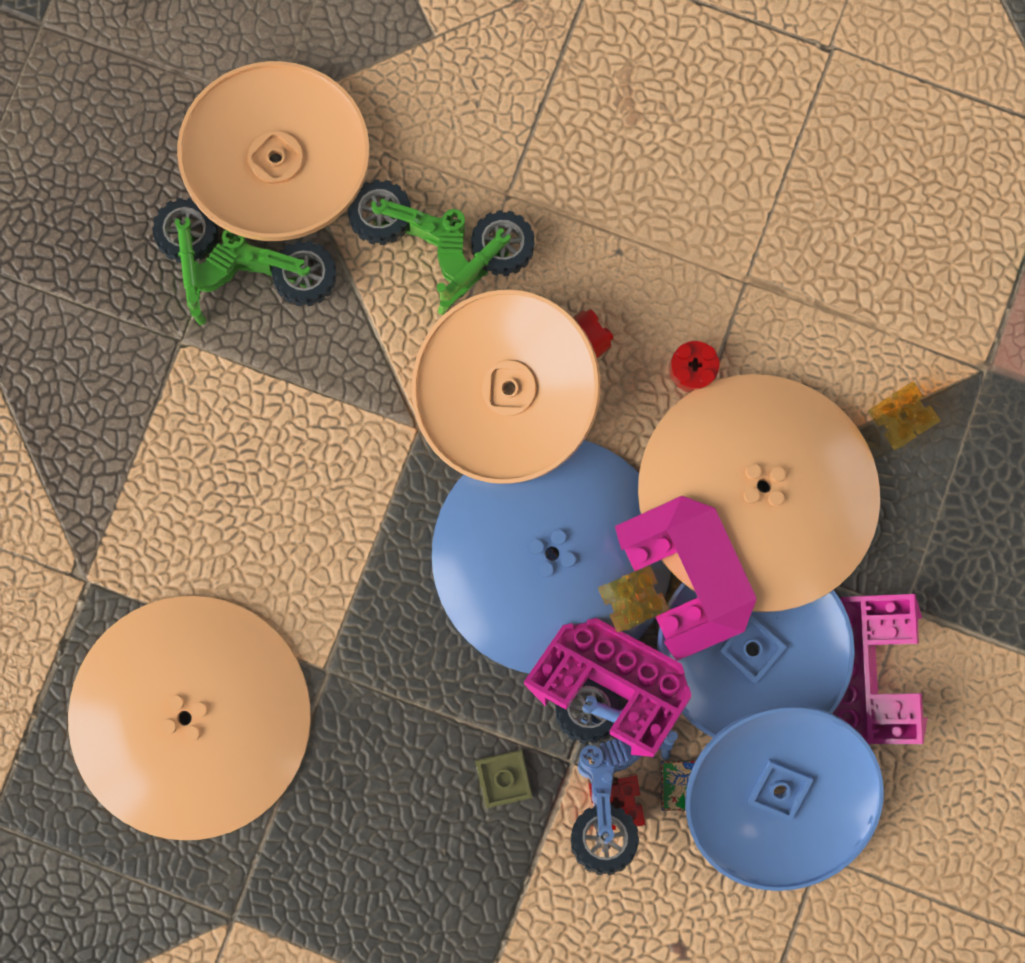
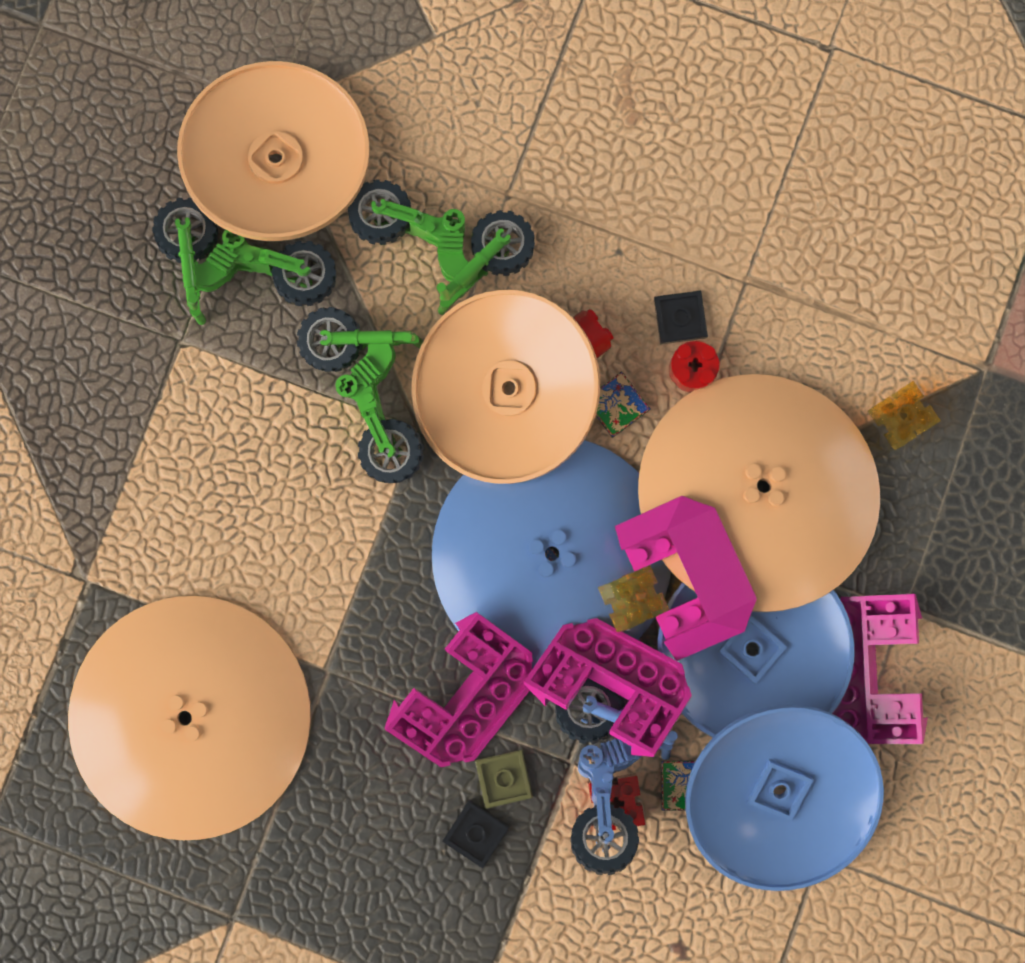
none -> piece [297,307,424,483]
none -> dark pink slope [385,612,533,767]
none -> black tile [442,799,510,869]
none -> tile [595,371,651,438]
none -> black tile [654,290,708,345]

